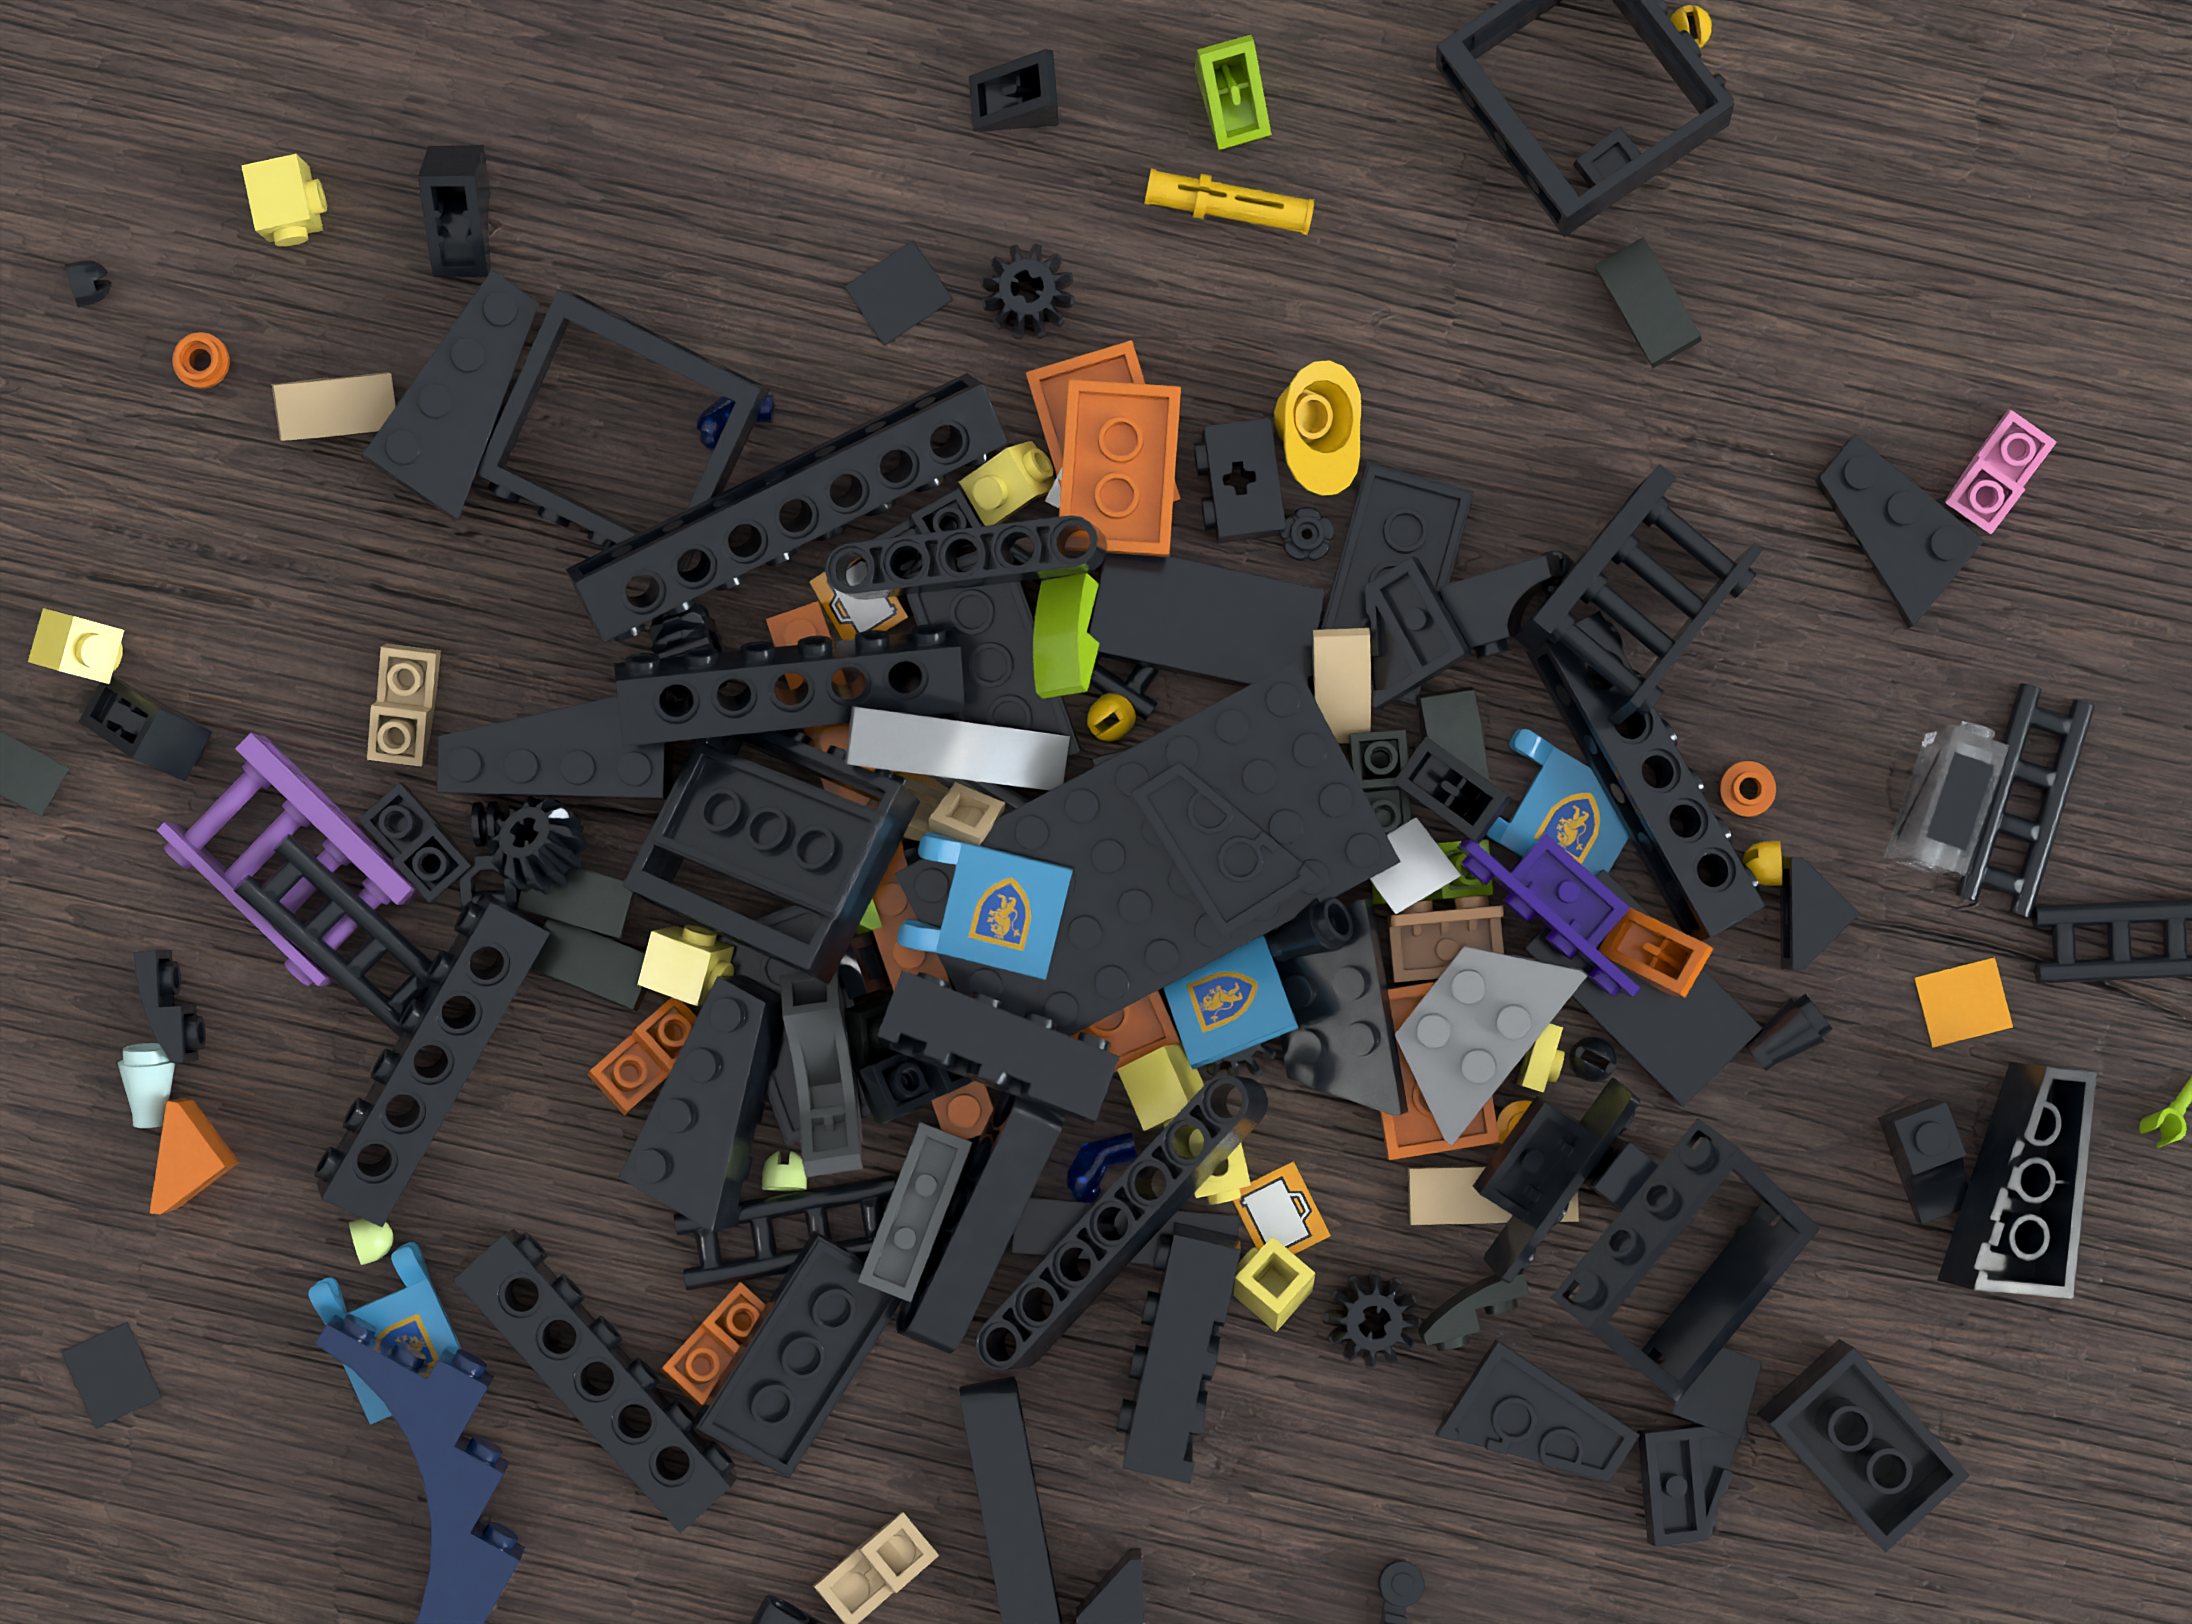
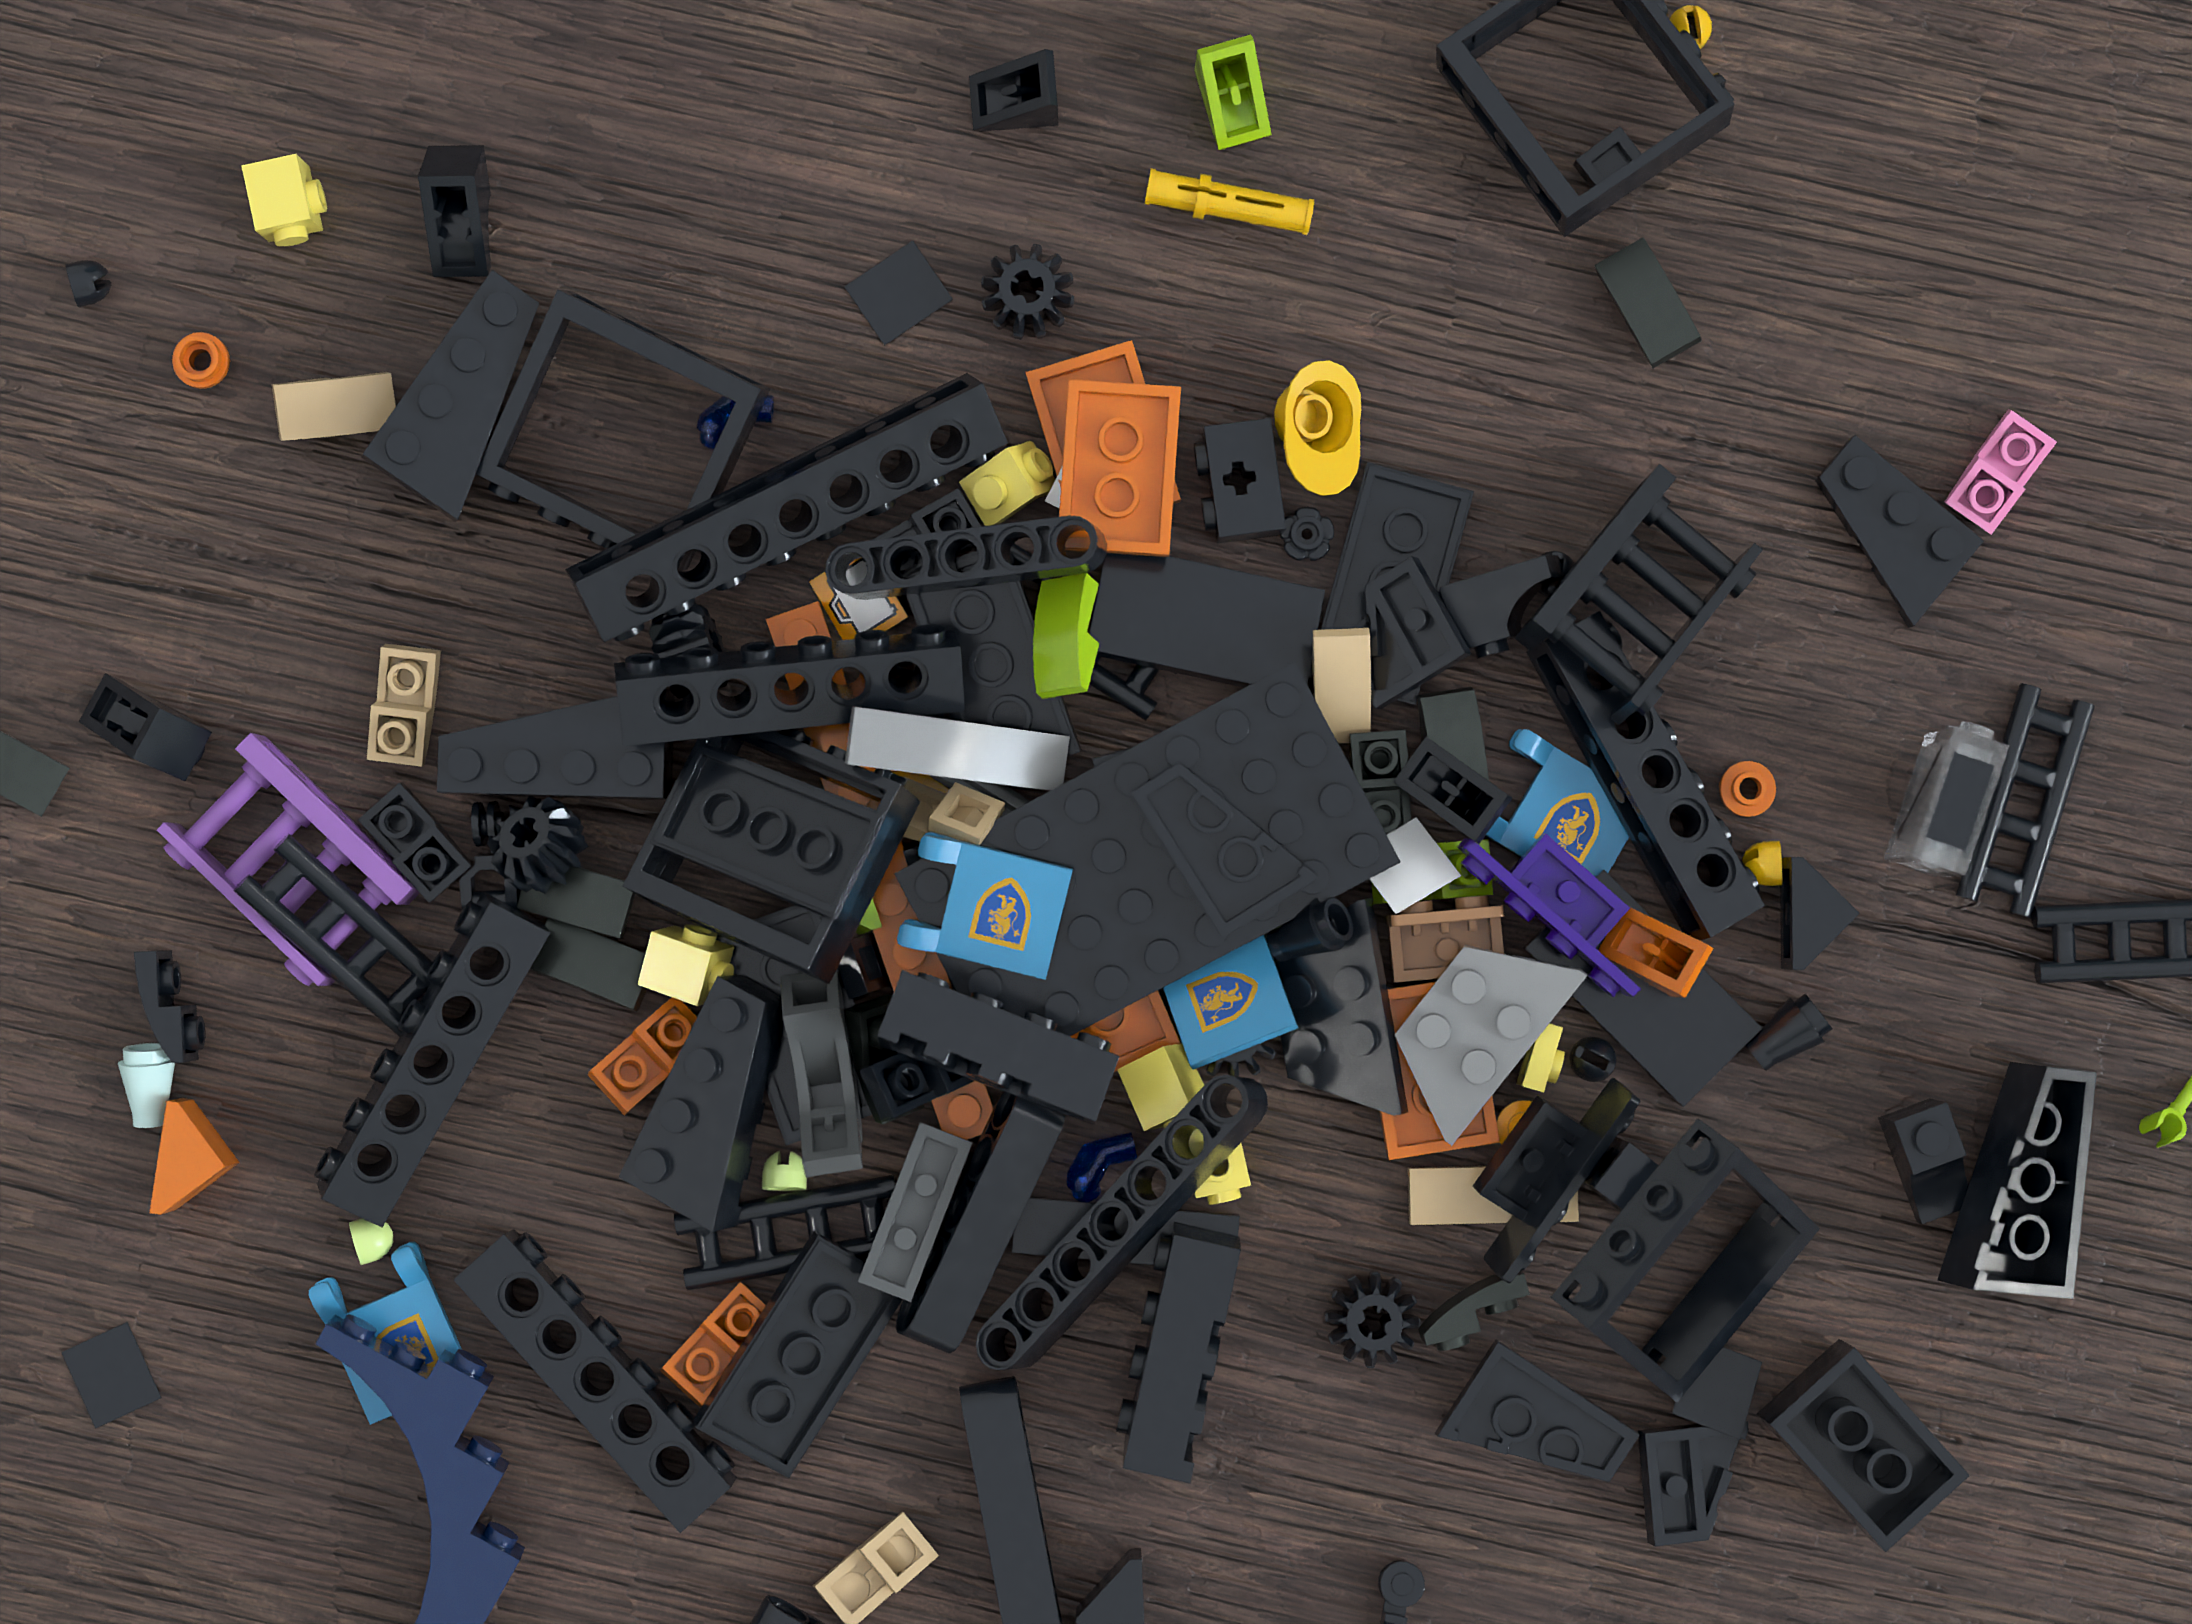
light yellow brick [28,608,124,684] -> none
yellow hinge [1087,693,1136,742] -> none
sticker [1233,1161,1331,1254] -> none
light yellow brick [1234,1236,1315,1332] -> none
light orange sticker [1914,957,2013,1048] -> none

